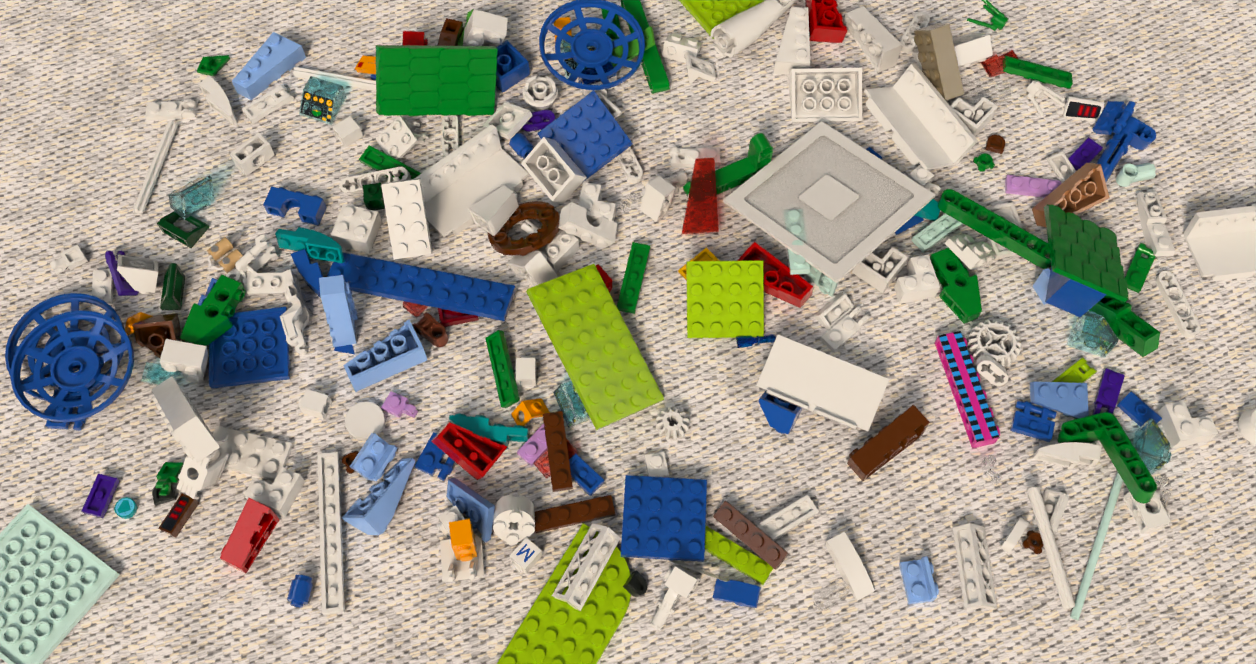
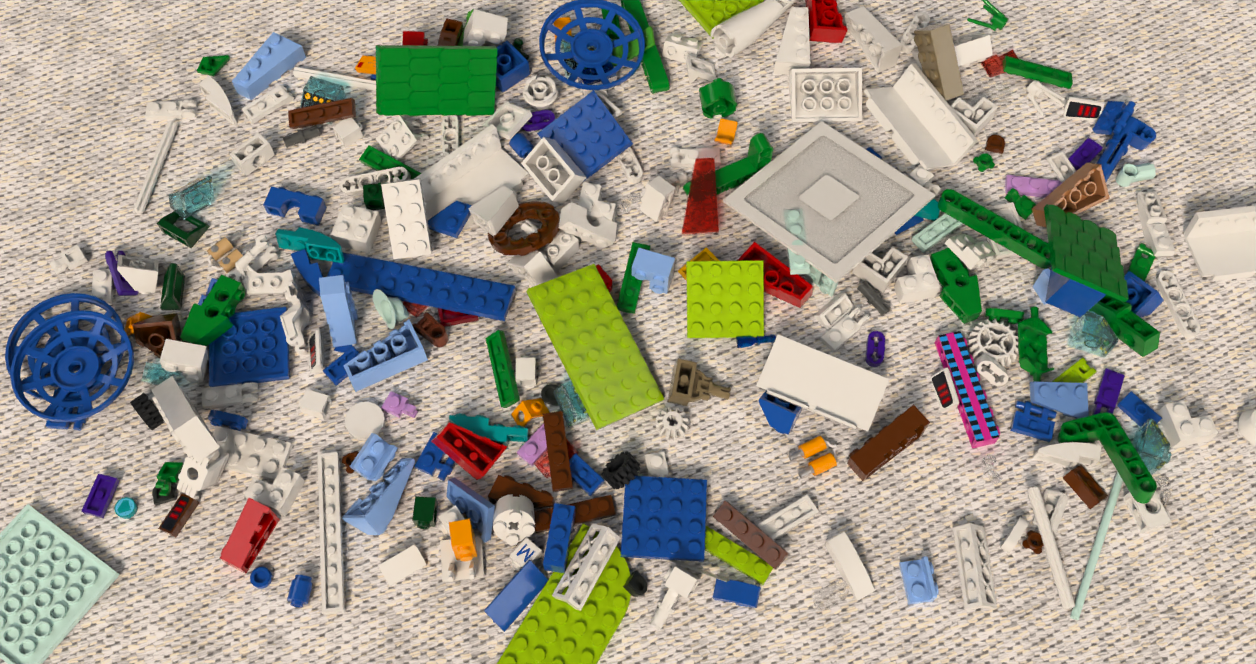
none -> black tyre [130,393,165,430]
none -> white hinge [202,382,258,409]
none -> blue plate [208,410,248,431]
none -> blue tile [250,567,273,589]
none -> dark grey pin [282,125,321,148]
none -> reddish brown plate [288,98,356,129]
none -> white slope [309,329,325,373]
none -> blue plate [322,346,360,386]
none -> light aqua piece [373,289,409,329]
none -> white slope [379,544,427,587]
none -> dark green brick [412,496,438,529]
none -> blue wing [428,201,472,238]
none -> piece [484,560,548,632]
none -> reddish brown slope [488,475,555,508]
none -> dark green arm [512,38,529,60]
none -> pearl dark grey tile [541,384,563,406]
none -> blue arch [543,503,576,573]
none -> black tyre [602,451,641,489]
none -> light blue brick [632,248,675,294]
none -> dark tan brick [667,358,731,406]
none -> green brick [699,78,737,119]
none -> light orange bracket [714,119,738,146]
none -> light orange piece [788,436,838,478]
none -> dark grey pin [857,281,891,316]
none -> dark purple beam [865,331,885,367]
none -> slope [931,368,959,412]
none -> green plate [985,308,1024,324]
none -> green plate [1004,188,1036,220]
none -> green plate [1018,306,1054,382]
none -> reddish brown slope [1063,465,1108,509]
none -> blue slope [1124,271,1164,318]

